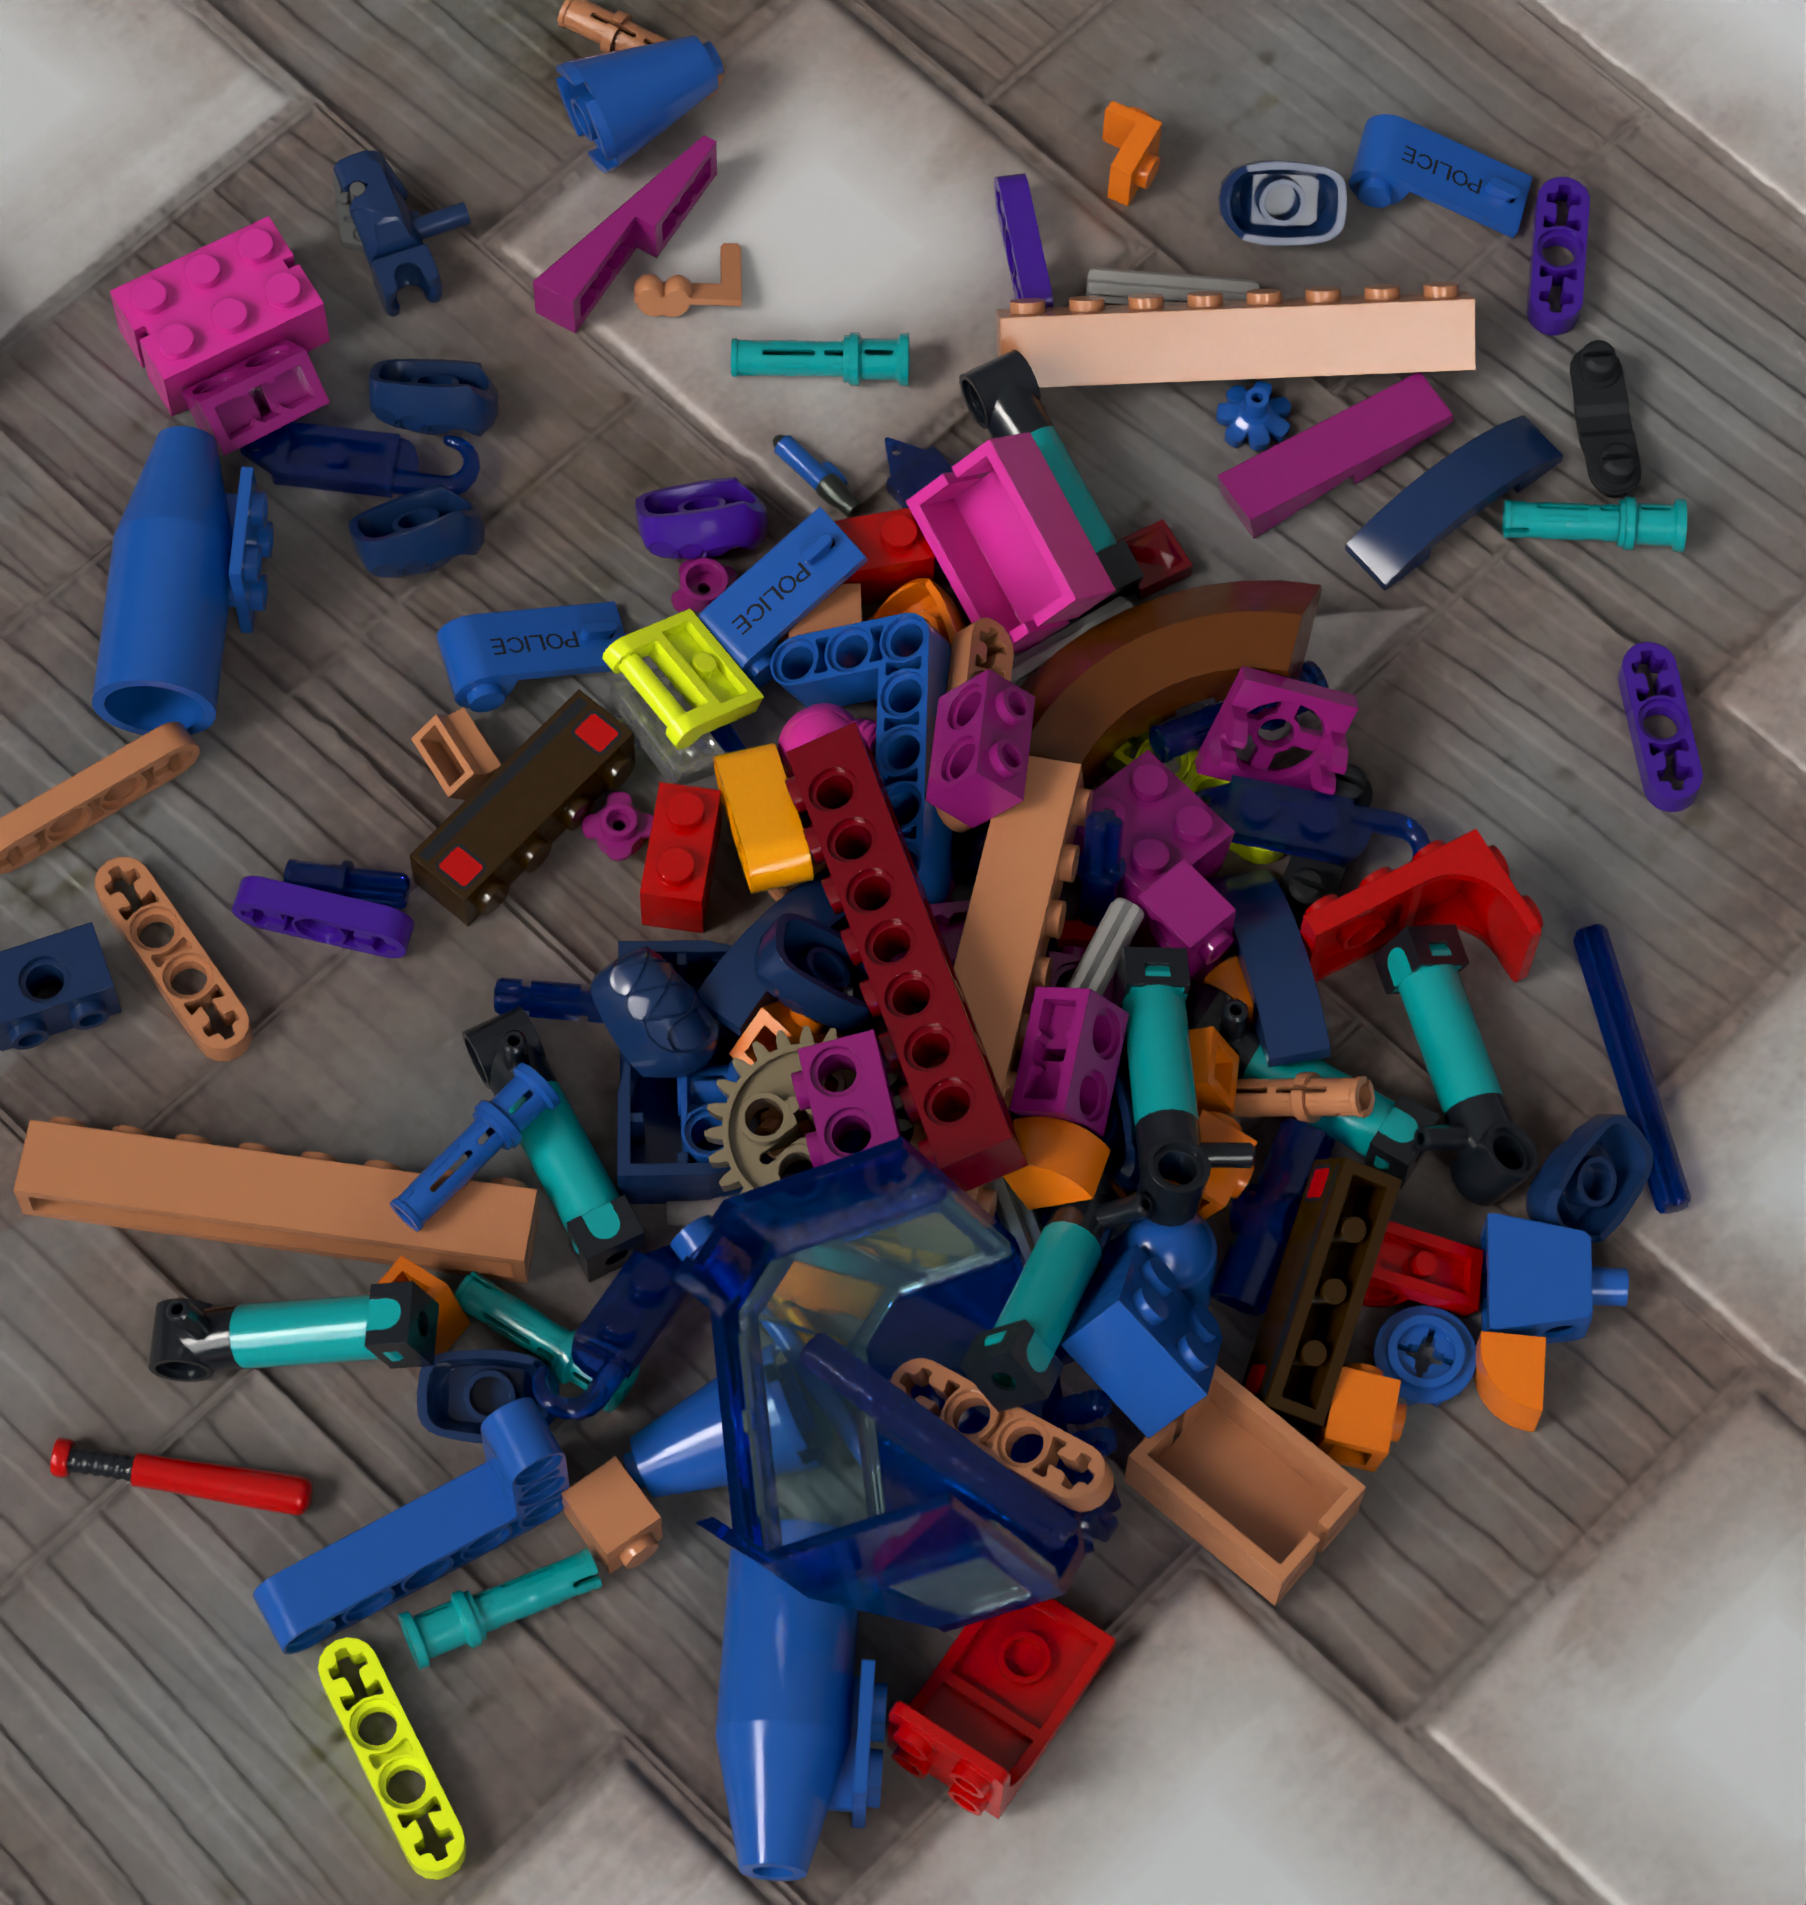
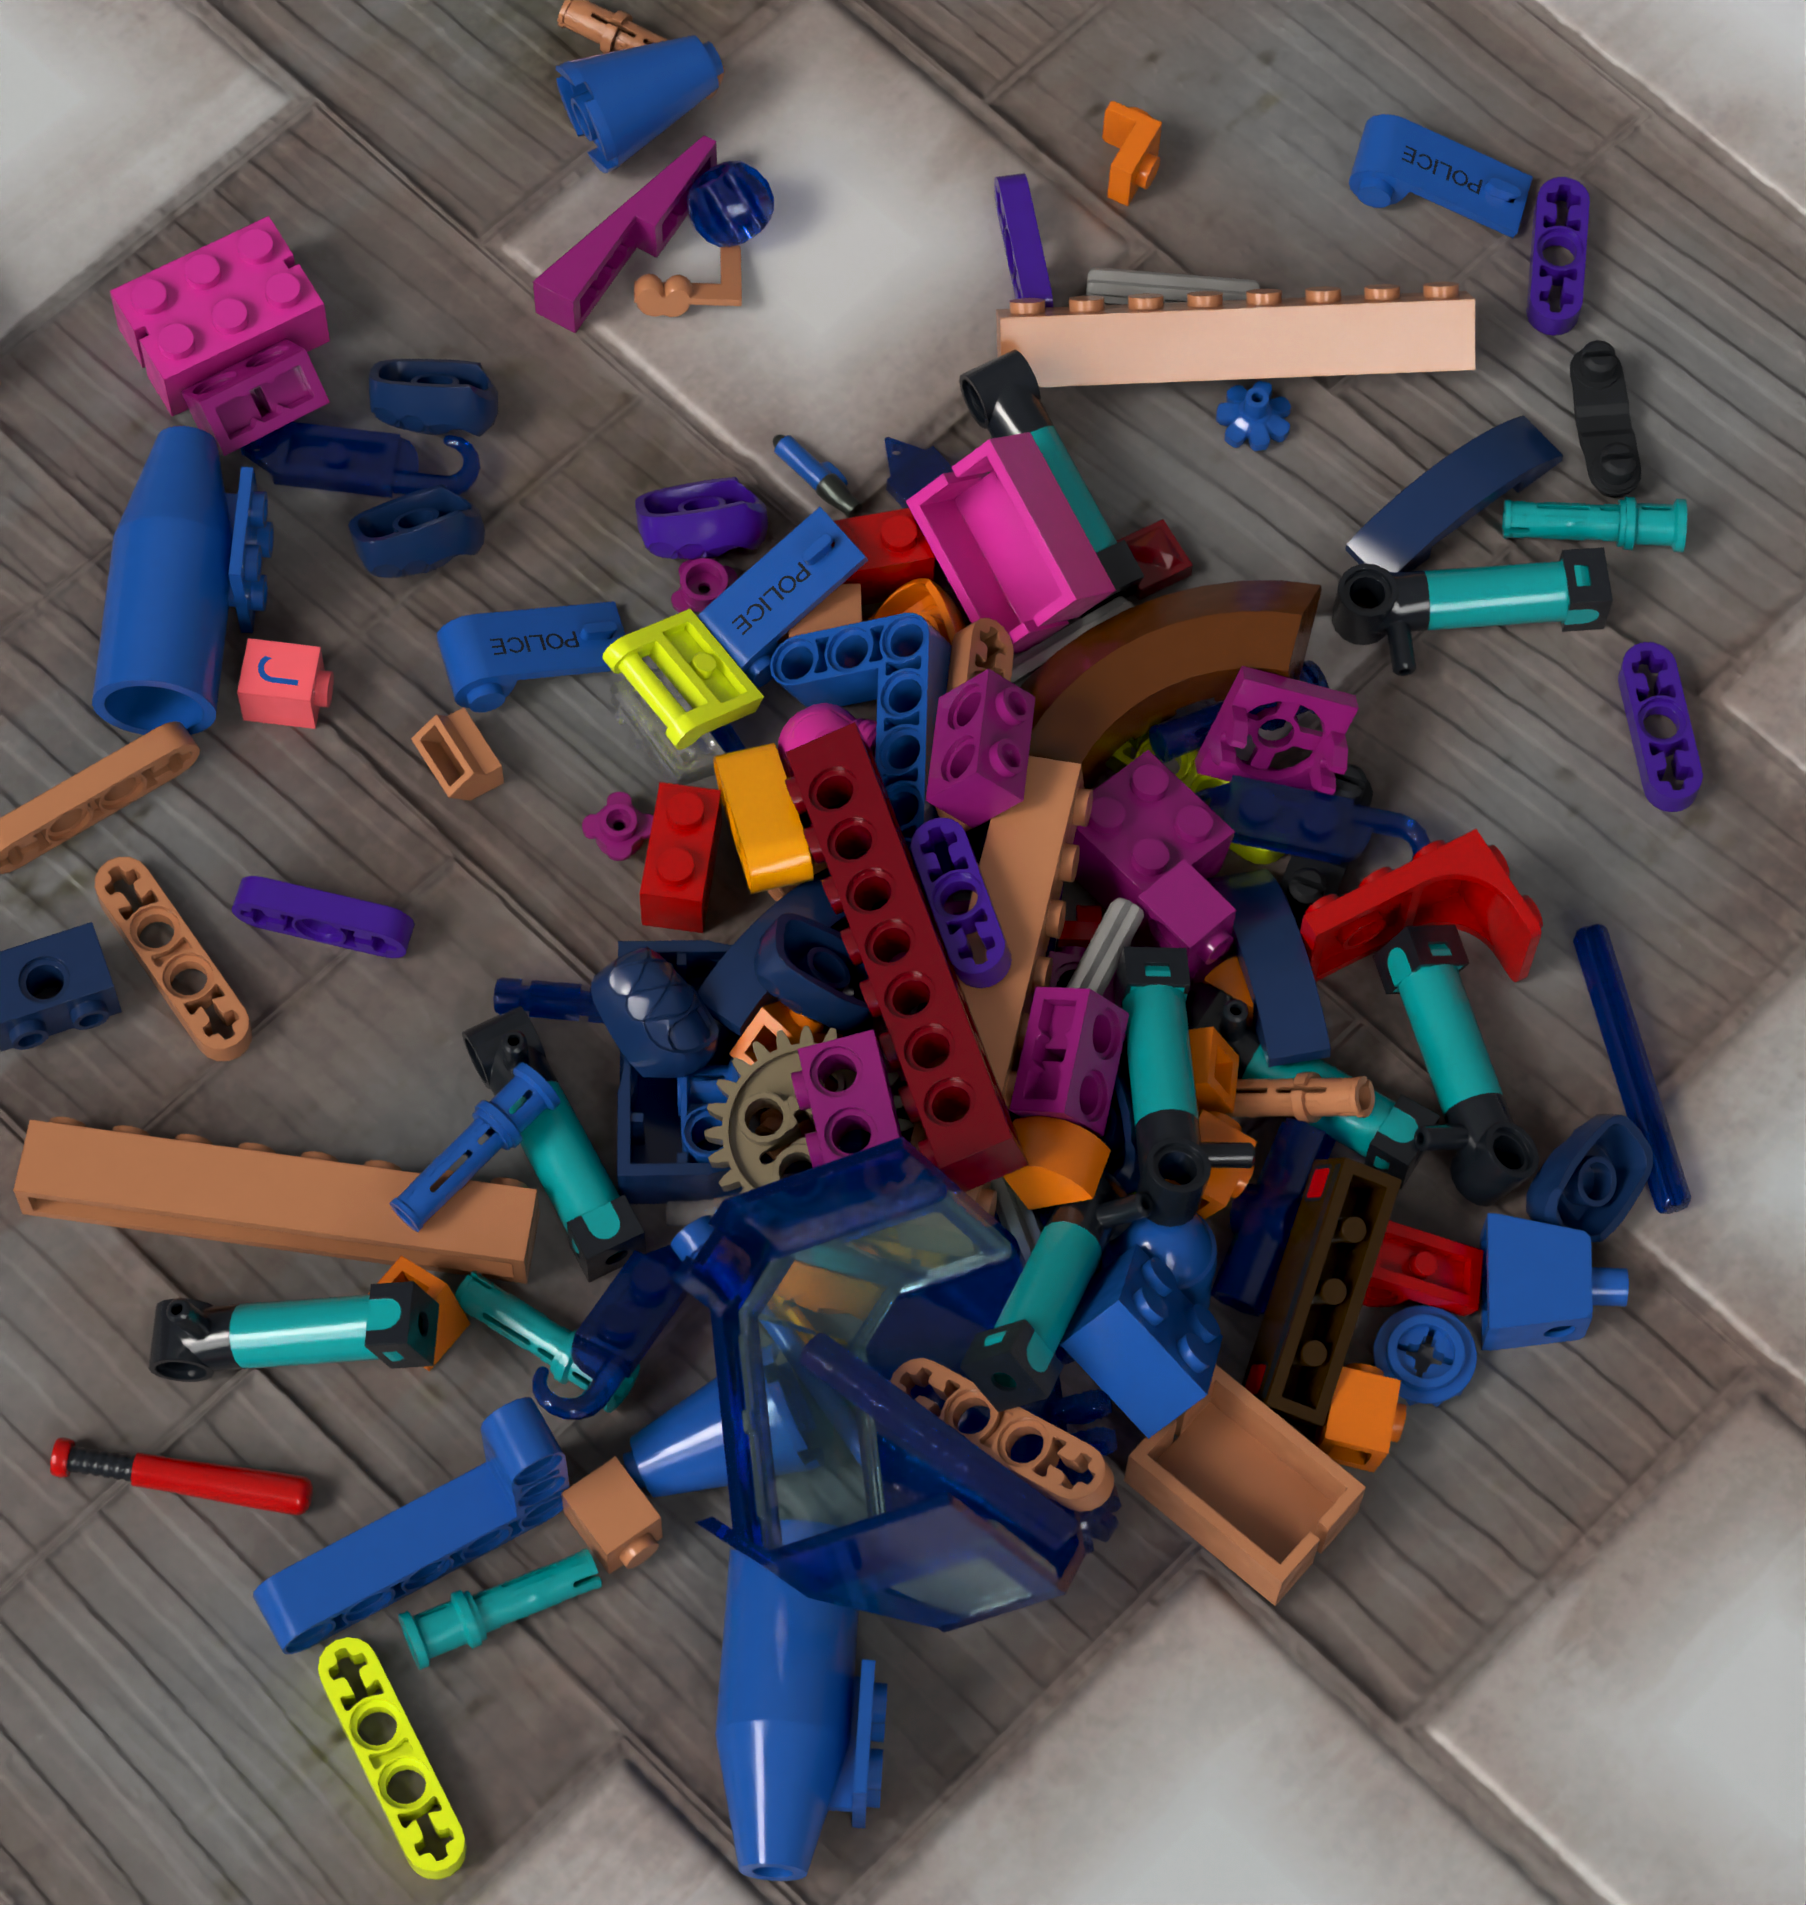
clear blue axle [283,859,411,909] -> none
dark blue piece [333,150,471,317] -> none
dark brown brick [409,689,635,926] -> none
dark blue piece [417,1350,561,1444] -> none
teal pin [731,332,910,386] -> none
red bracket [887,1568,1116,1820] -> none
clear blue axle [1077,808,1126,927] -> none
magenta slope [1217,372,1454,539] -> none
dark blue piece [1218,160,1347,246] -> none
orange brick [1473,1331,1546,1432] -> none
none -> coral brick [237,638,334,729]
none -> clear blue piece [687,161,774,247]
none -> dark purple beam [911,818,1012,988]
none -> piece [1332,547,1613,676]

